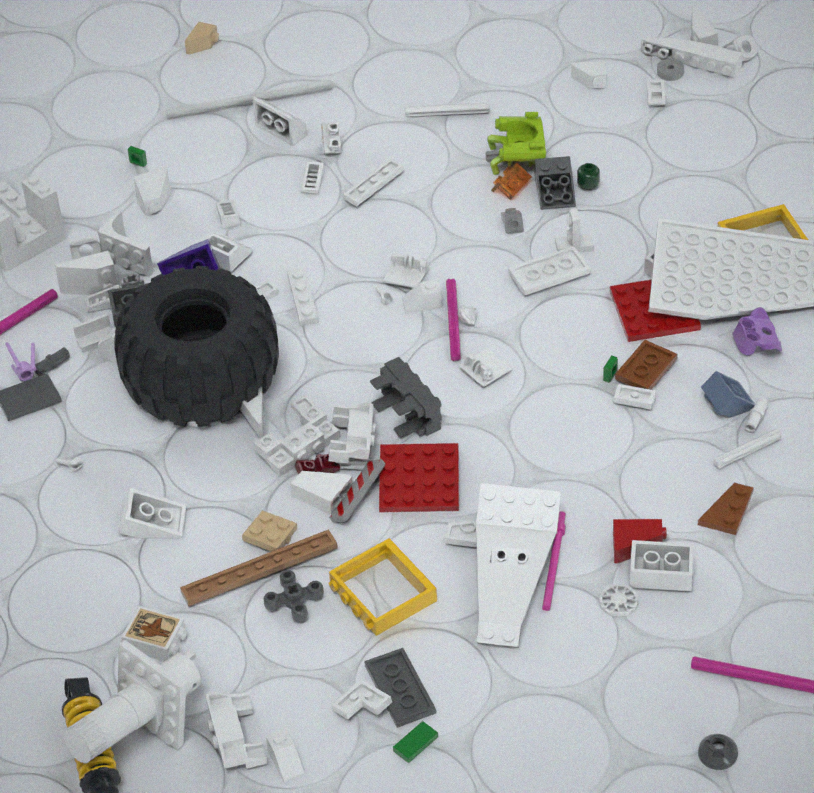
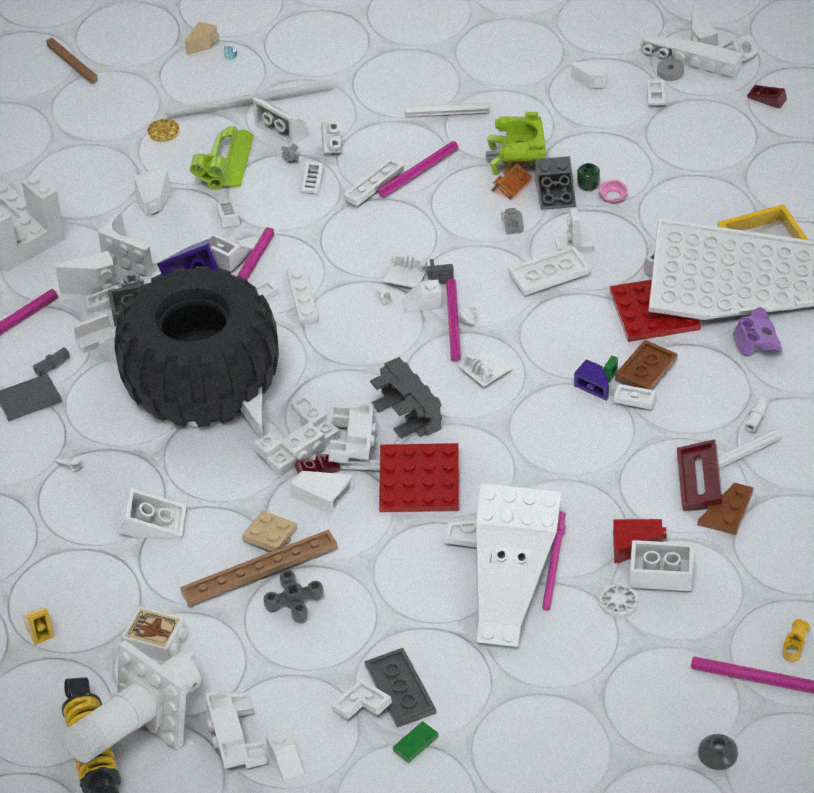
lavender plant [5,342,36,381] -> none
white piece [70,238,102,260] -> none
green tile [128,146,147,167] -> none
yellow window [328,538,437,636] -> none
light grey tile [329,459,385,522] -> none
sand blue slope [701,371,755,418] -> none
none -> yellow slope [23,607,54,645]
none -> medium nougat axle [46,38,98,83]
none -> clear yellow wheel [147,119,180,142]
none -> lime panel [190,126,254,190]
none -> clear light blue hinge [224,46,237,60]
none -> dark pink axle [236,227,274,280]
none -> light grey plant [281,143,299,162]
none -> dark pink axle [378,141,459,197]
none -> dark grey bracket [427,259,454,283]
none -> dark purple slope [574,359,609,401]
none -> bright pink piece [598,180,628,203]
none -> dark red piece [677,439,723,512]
none -> dark red slope [747,85,787,108]
none -> yellow connector [782,618,811,662]

